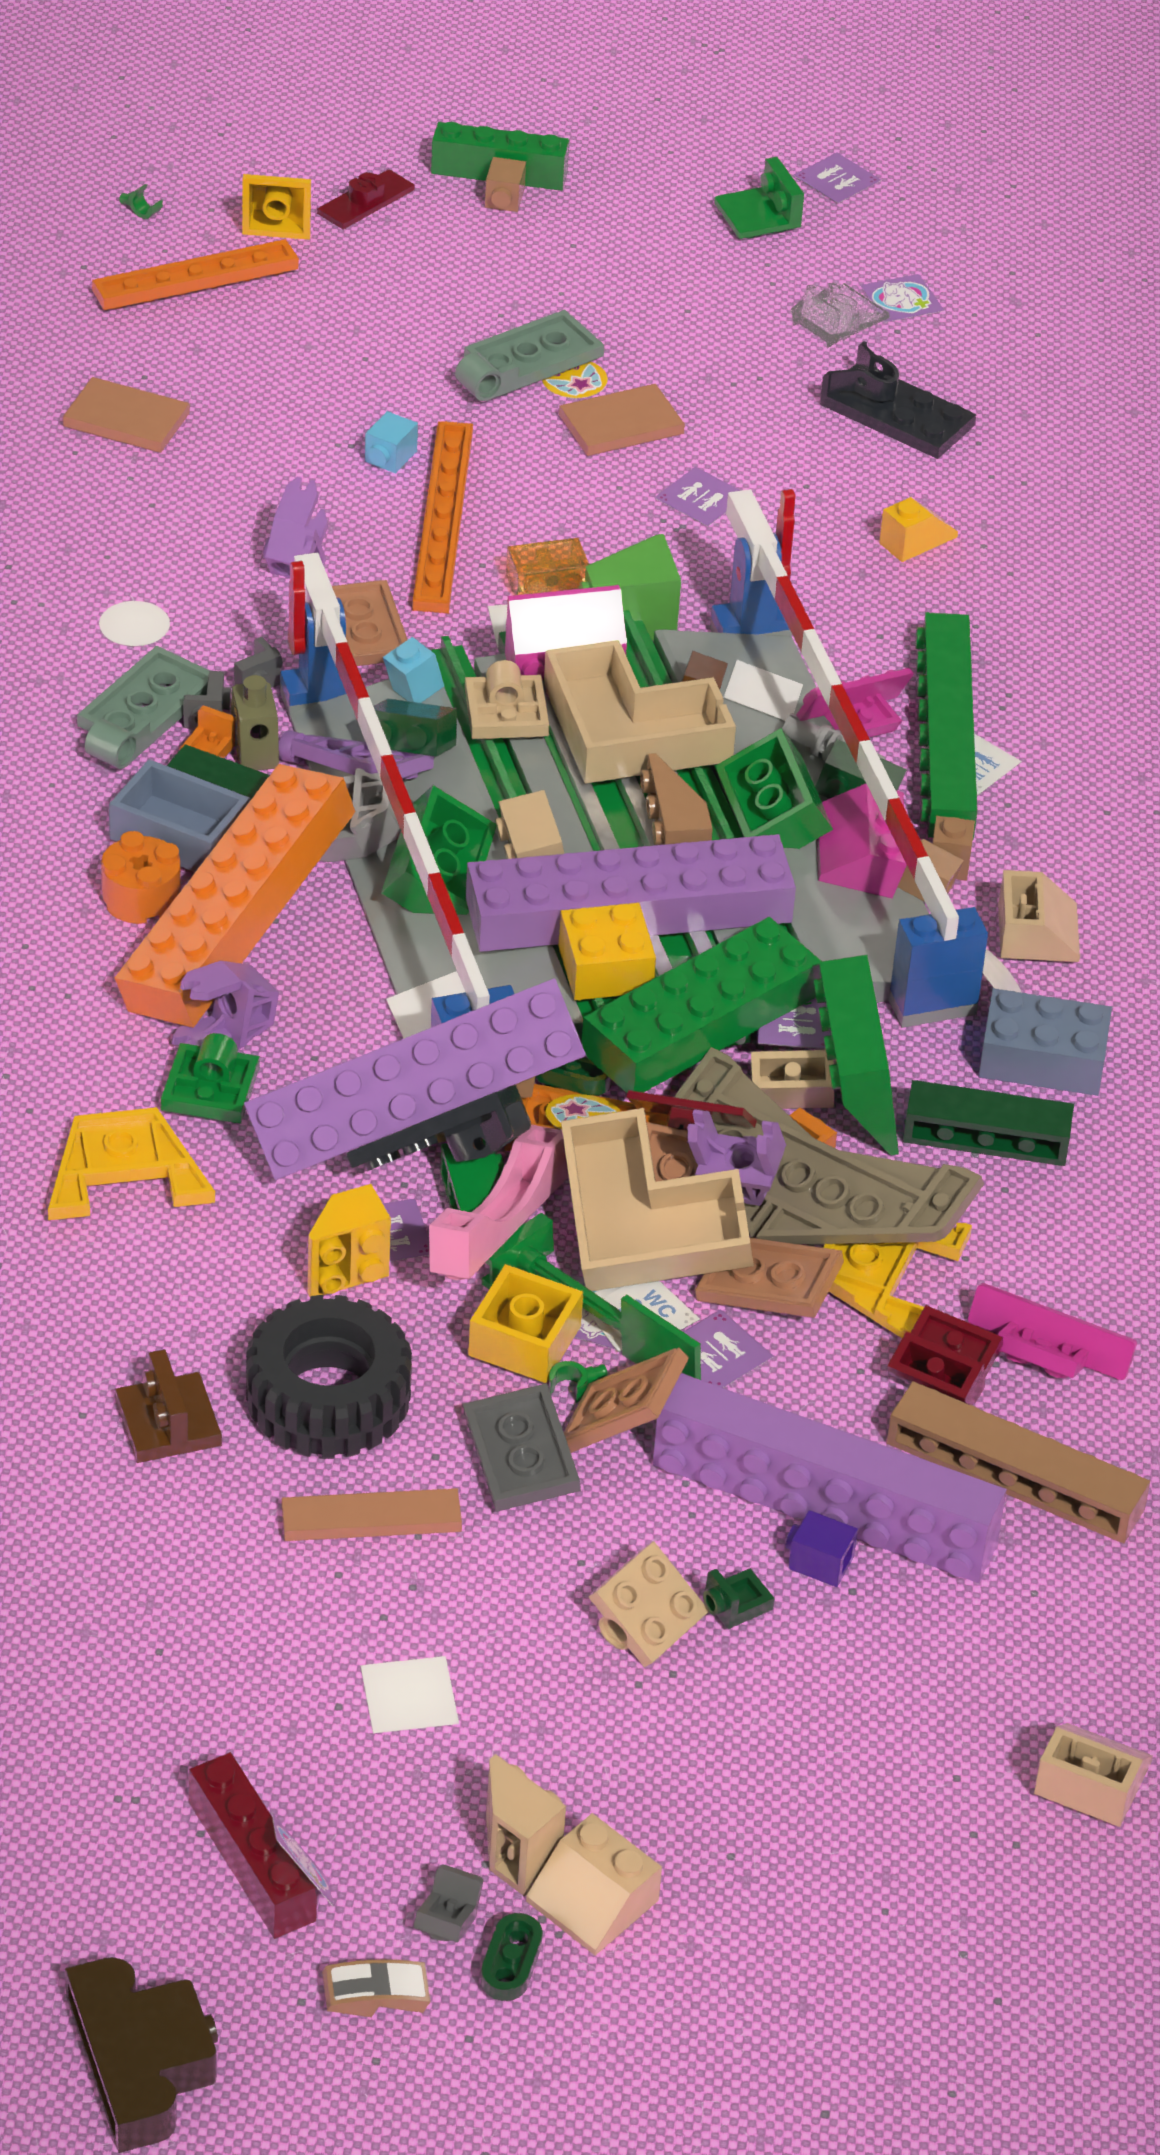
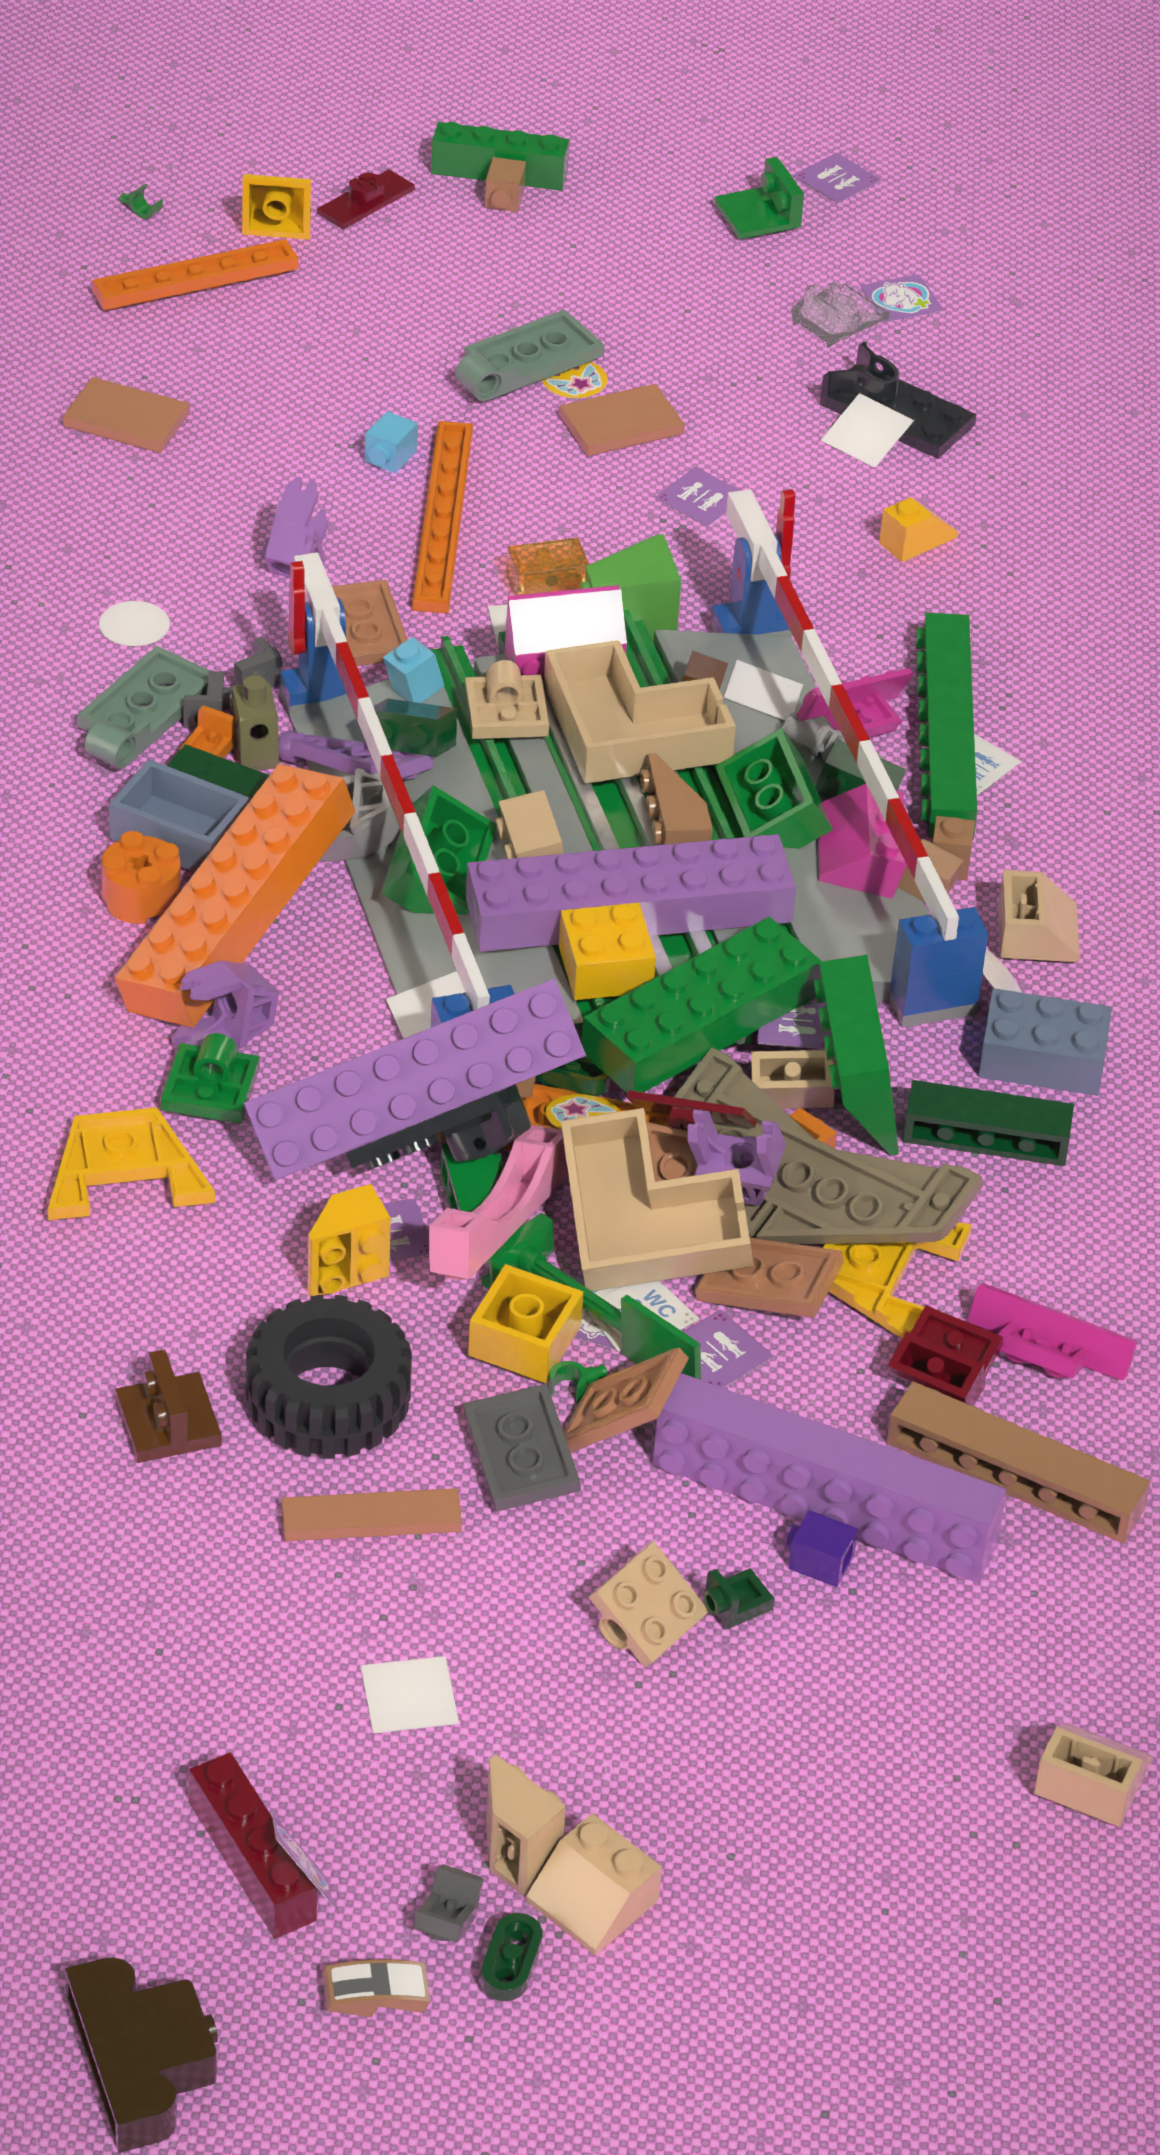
none -> white sticker [821,393,914,468]

